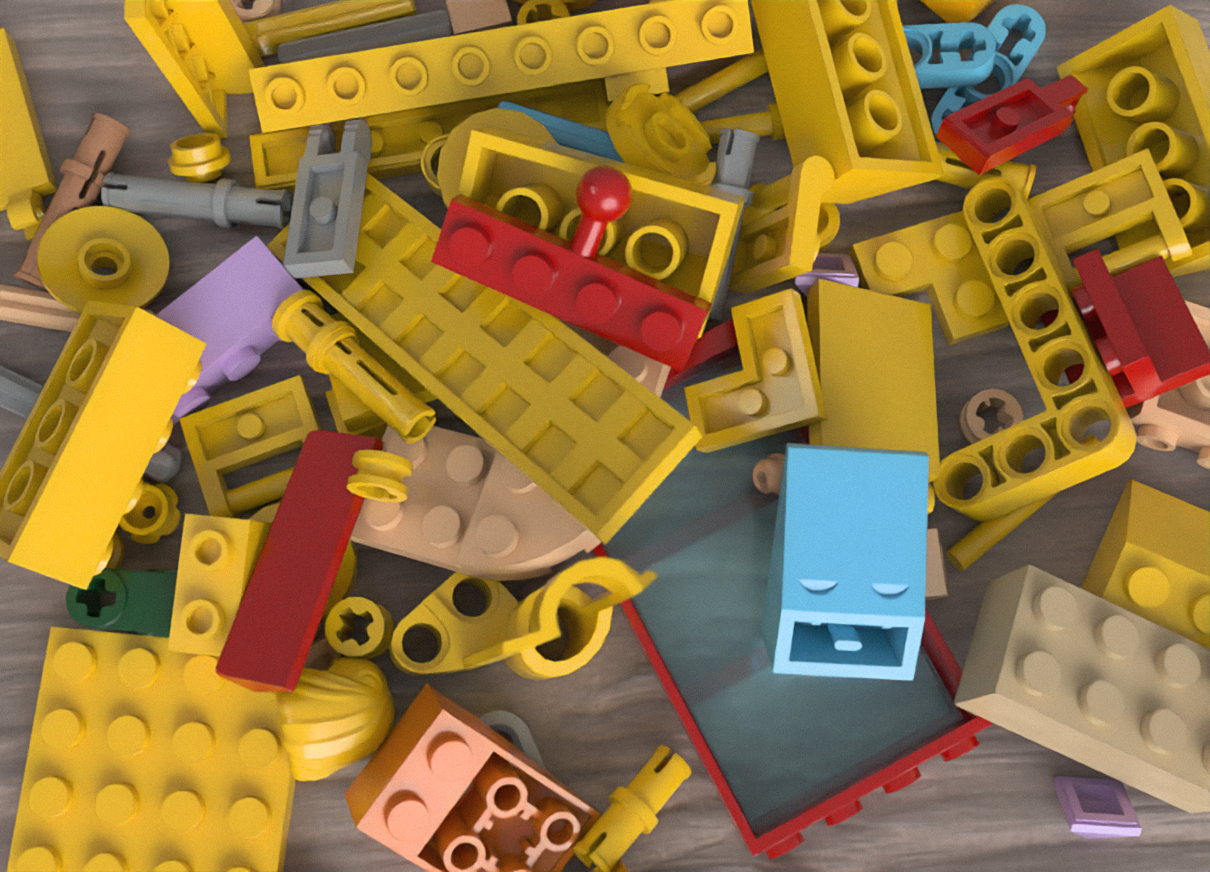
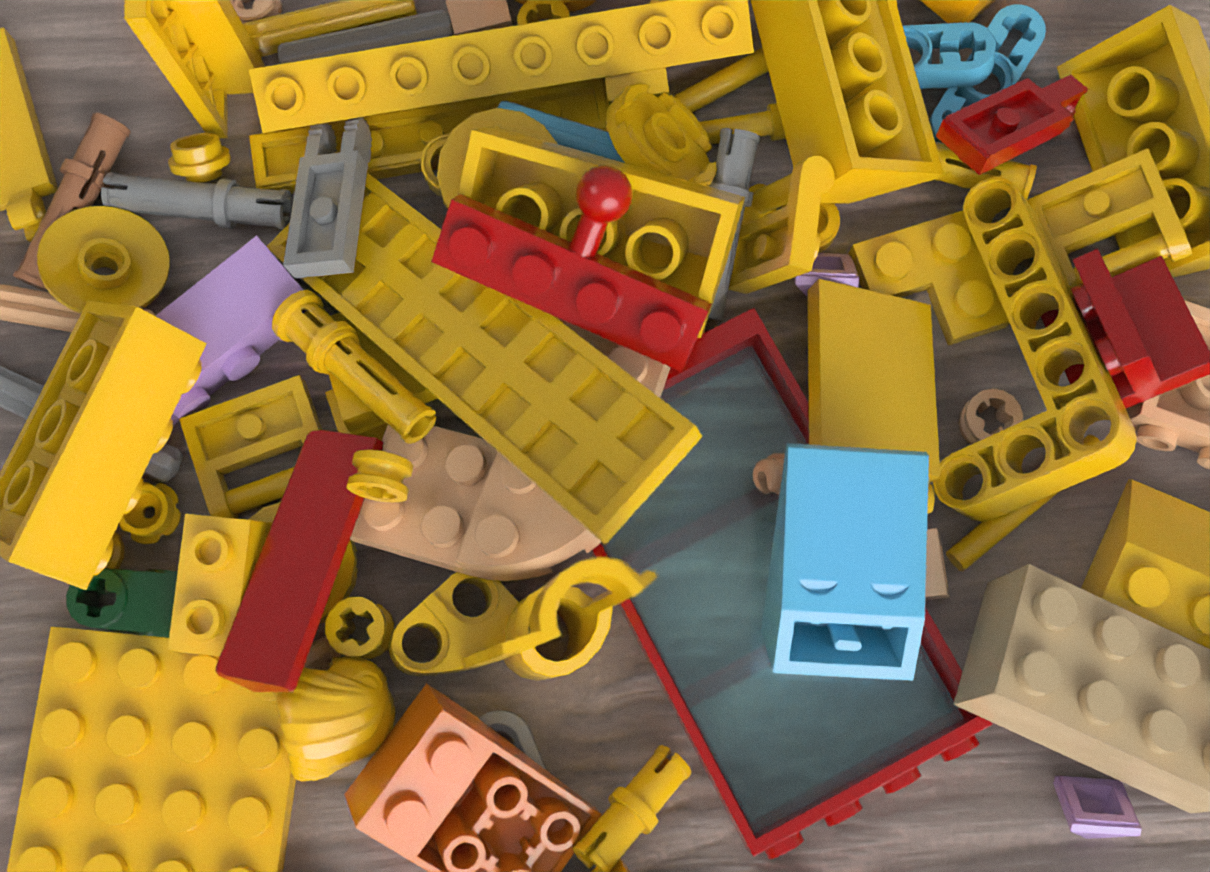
yellow plate [684,288,828,453] -> none

